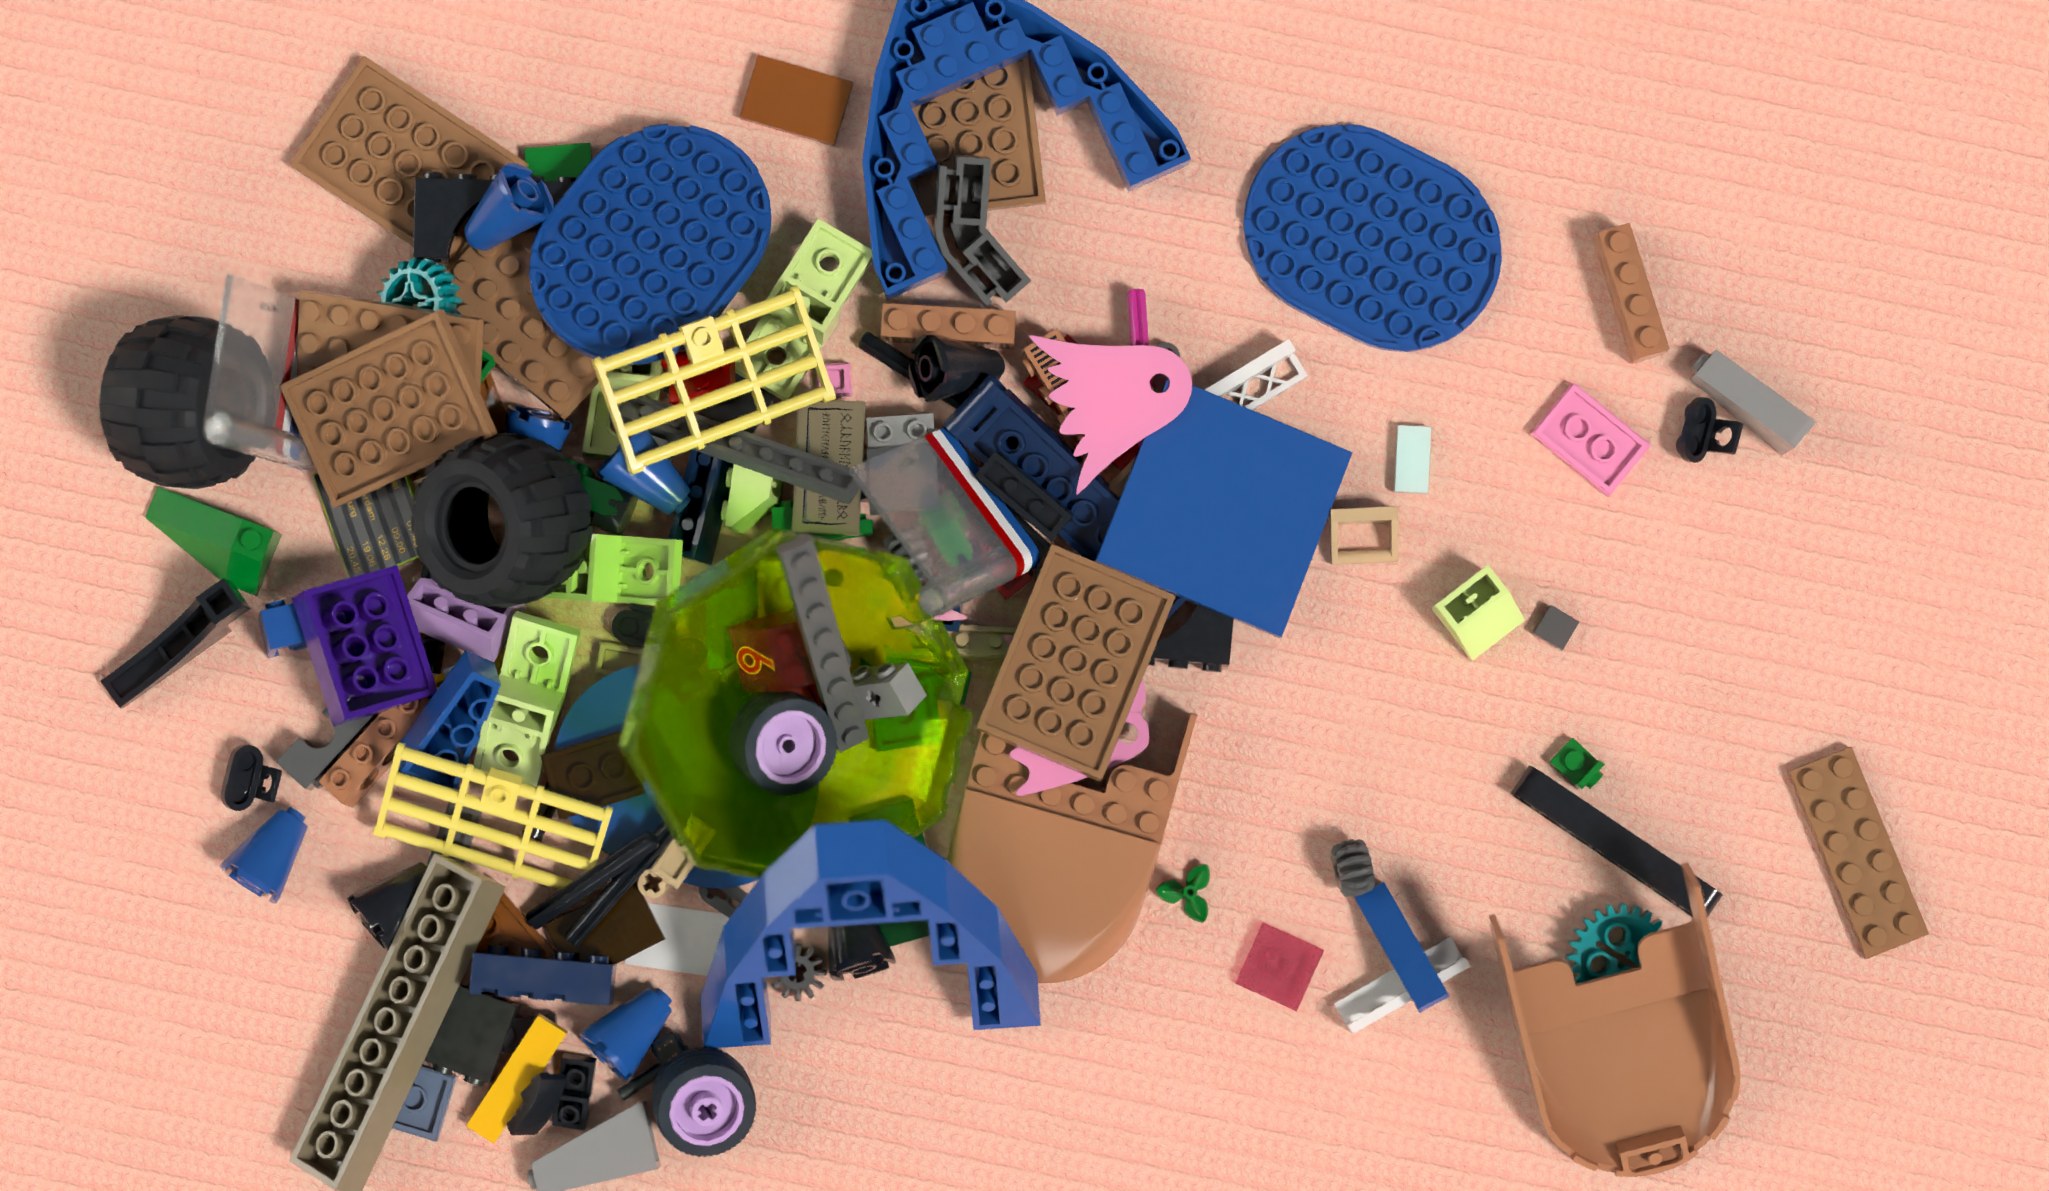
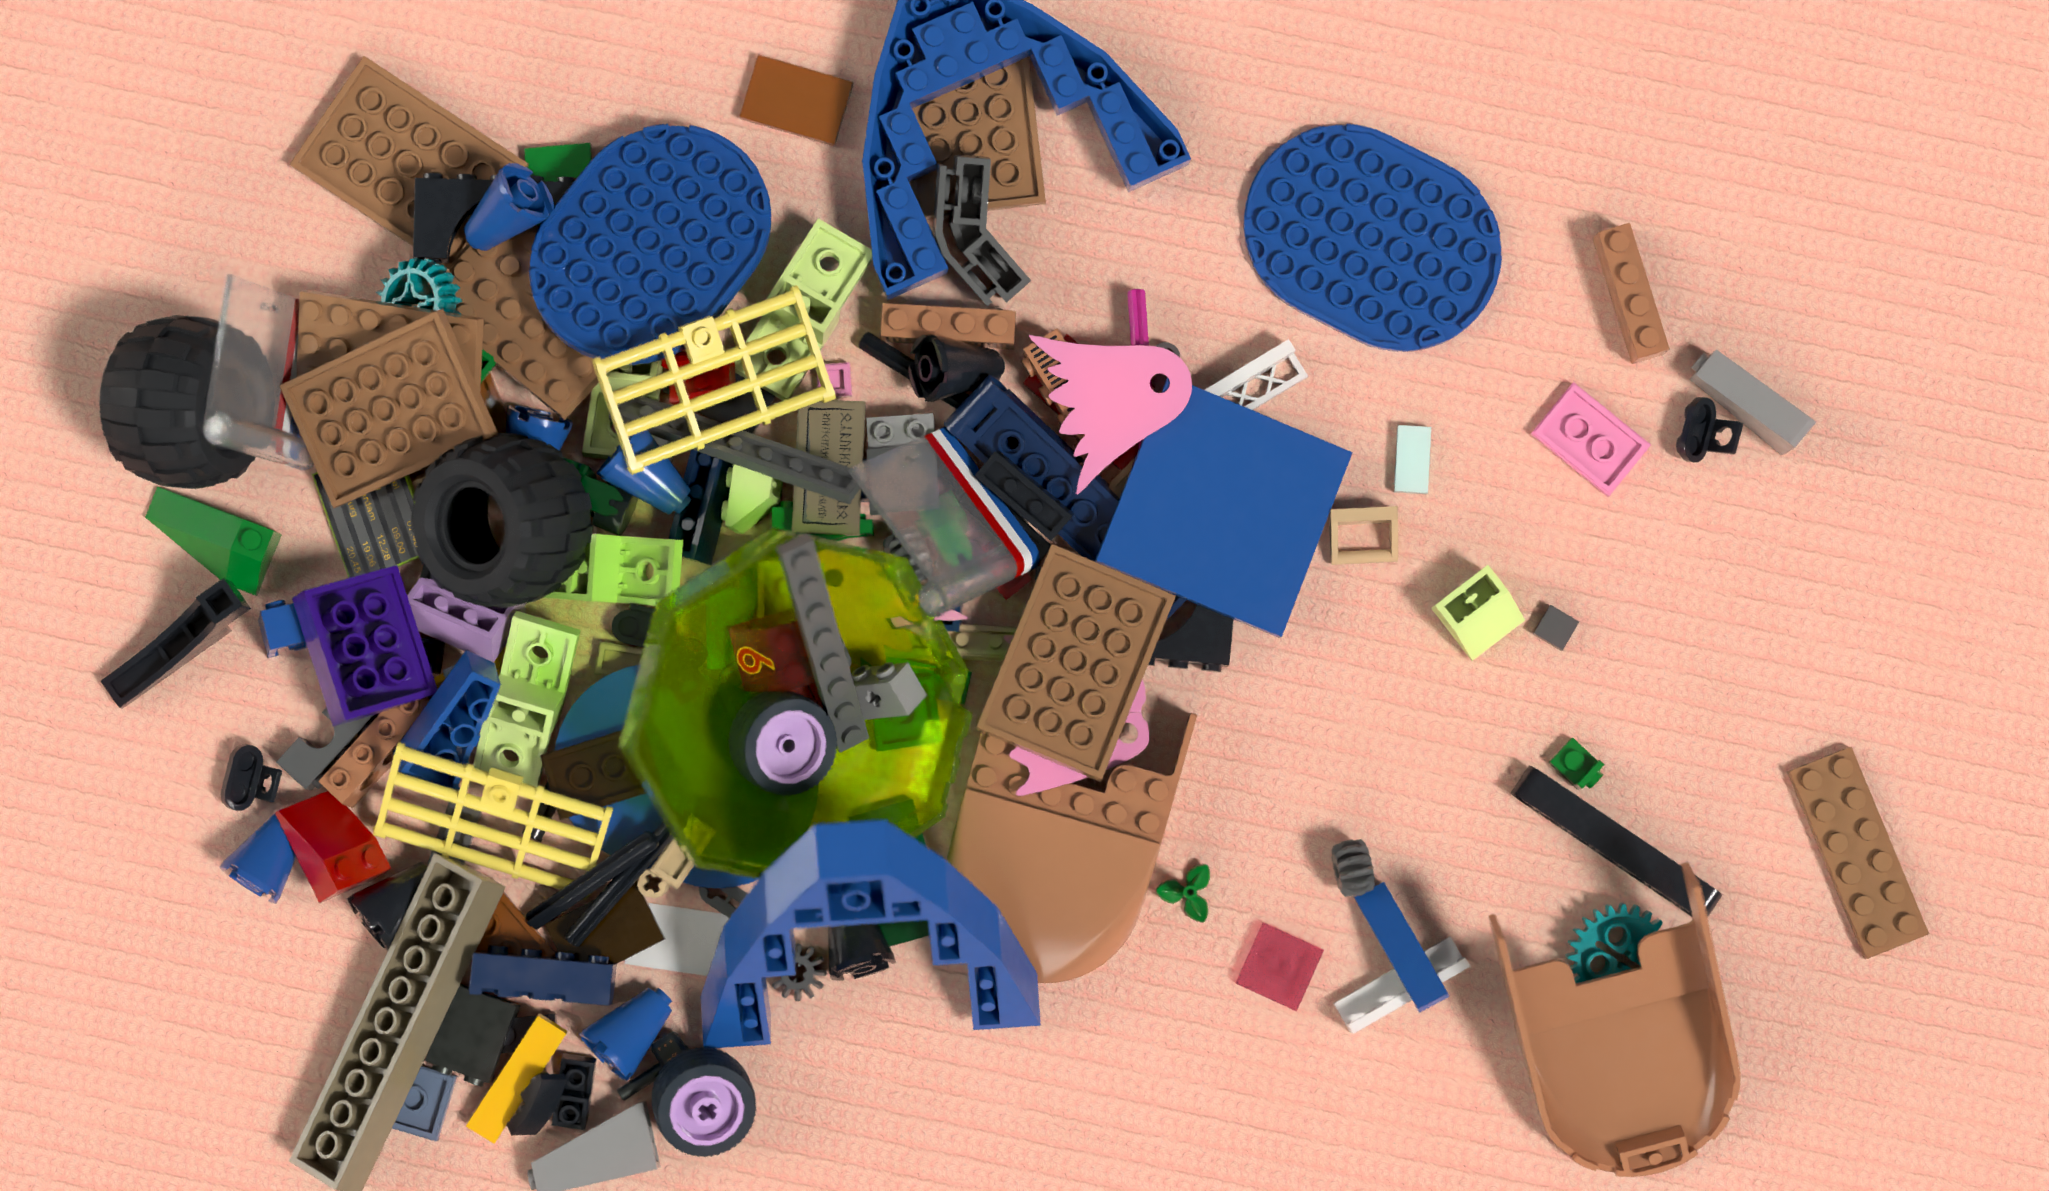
none -> red slope [275,791,391,903]

